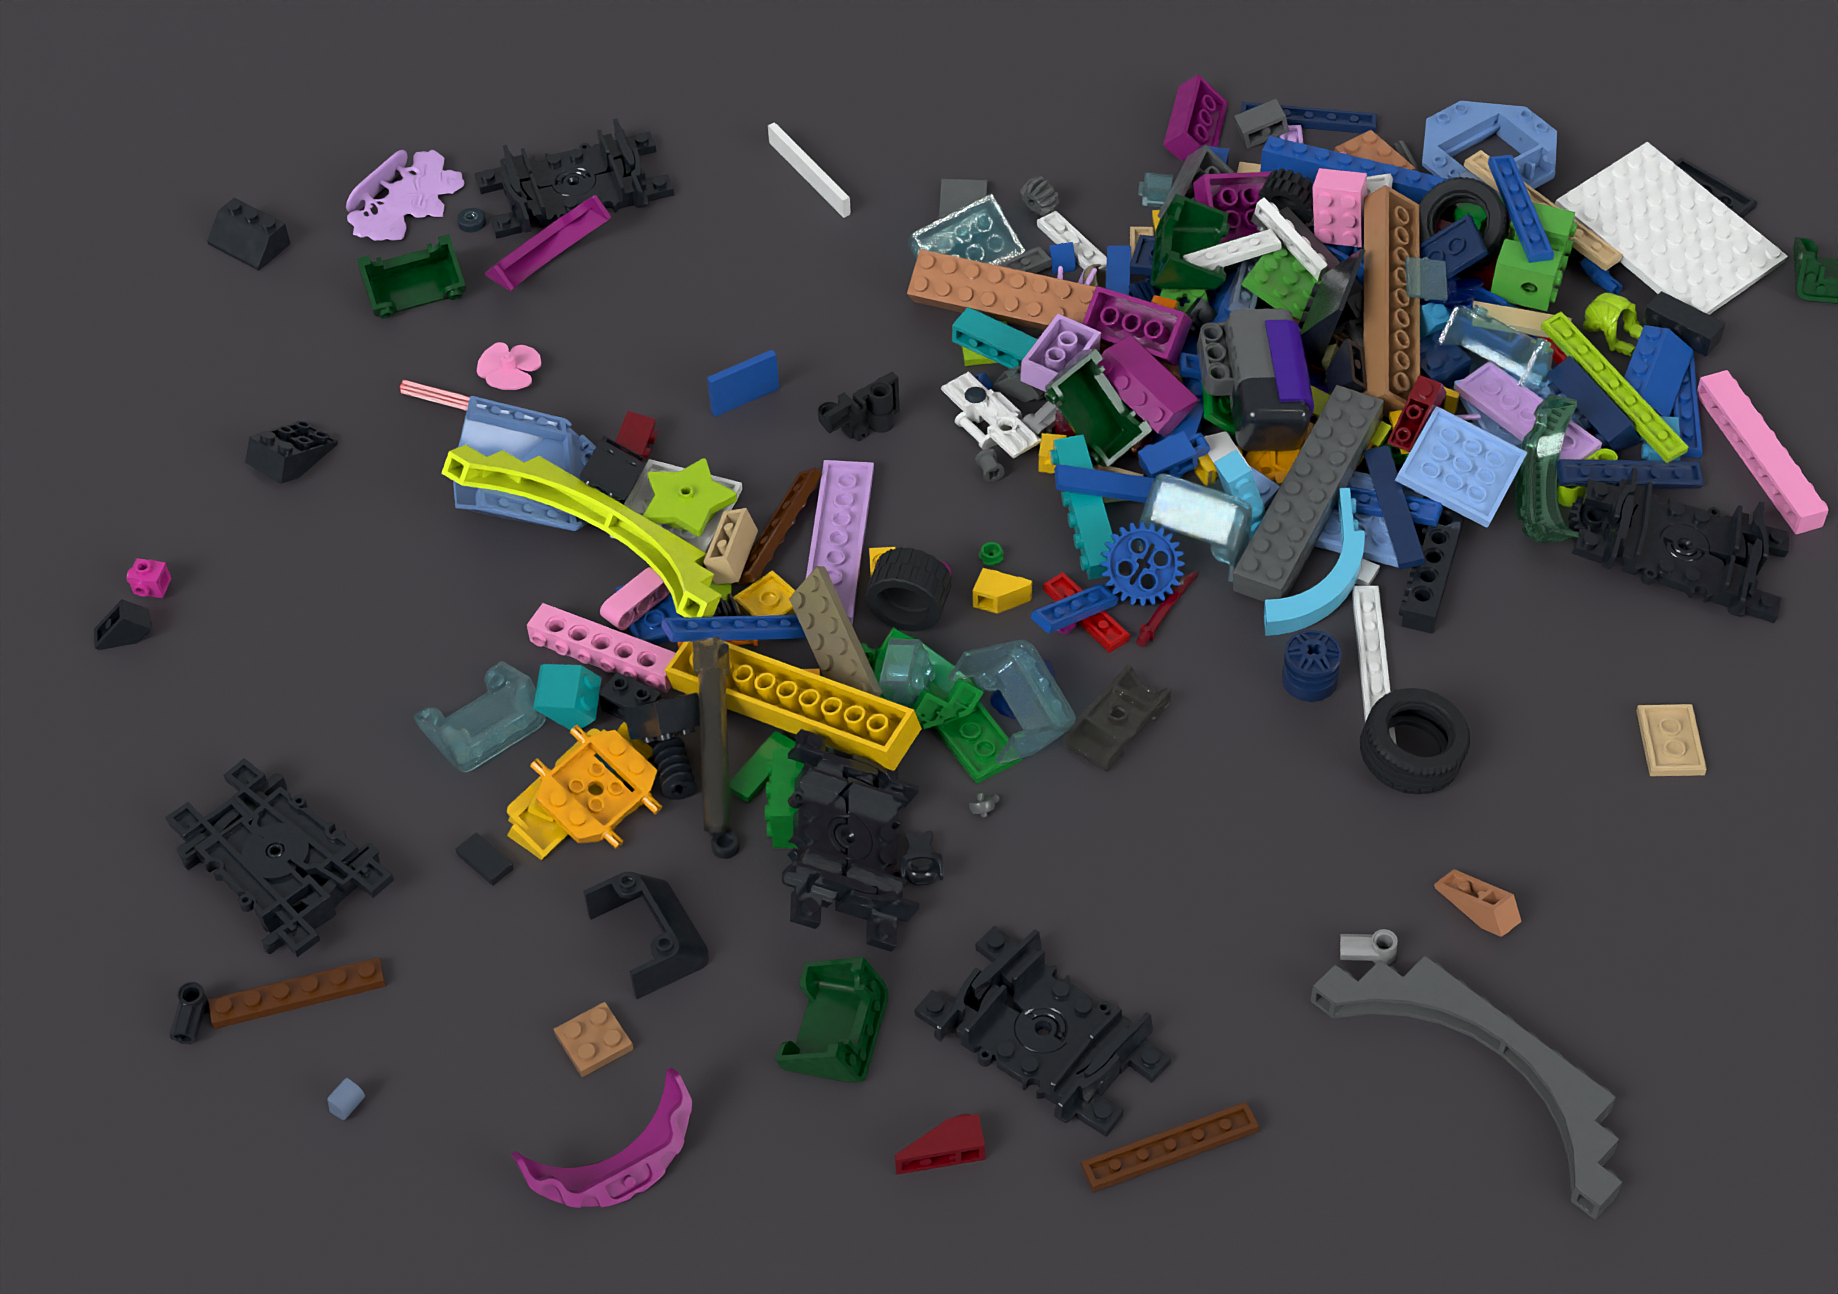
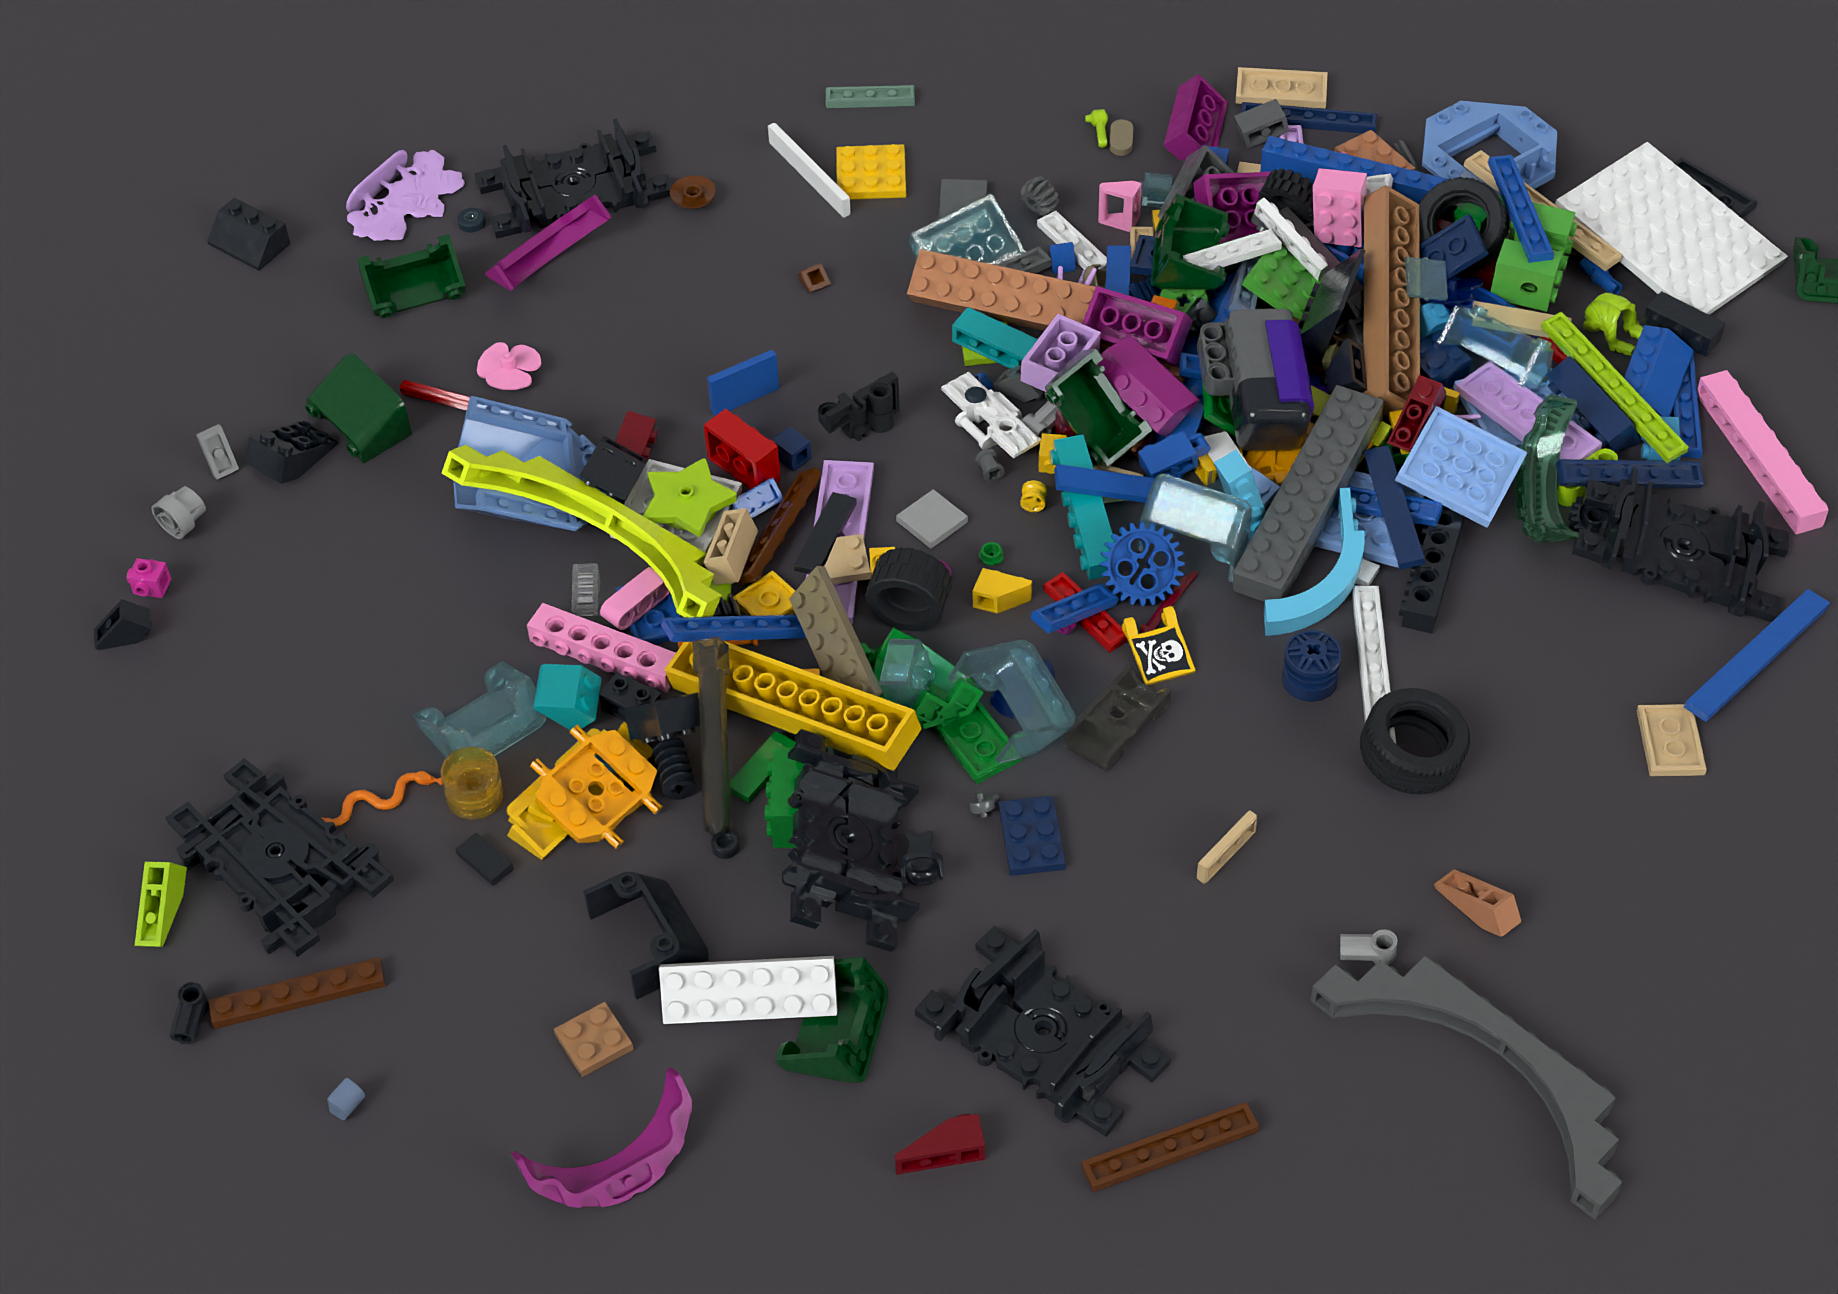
none -> lime slope [135,862,187,947]
none -> light grey piece [151,486,206,539]
none -> light grey hinge [196,424,239,480]
none -> dark green windscreen [305,352,412,464]
none -> orange animal [322,771,445,827]
none -> clear yellow wheel [441,746,503,820]
none -> clear slope [572,563,600,616]
none -> white plate [659,956,838,1024]
none -> reddish brown dish [670,175,716,209]
none -> red brick [704,409,781,489]
none -> plate [731,478,783,518]
none -> dark blue brick [772,427,811,472]
none -> black tile [794,492,857,574]
none -> reddish brown slope [798,263,831,293]
none -> tan wing [825,534,871,584]
none -> sand green tile [826,85,915,108]
none -> yellow plate [836,144,906,199]
none -> light grey tile [896,489,968,549]
none -> dark blue plate [999,796,1065,876]
none -> yellow wheel [1020,480,1047,512]
none -> lime piece [1085,109,1108,148]
none -> bright pink tile [1098,181,1142,232]
none -> dark tan tile [1110,120,1133,156]
none -> flag [1122,606,1196,686]
none -> tan tile [1197,810,1257,884]
none -> tan plate [1235,67,1328,109]
none -> blue tile [1684,589,1830,722]

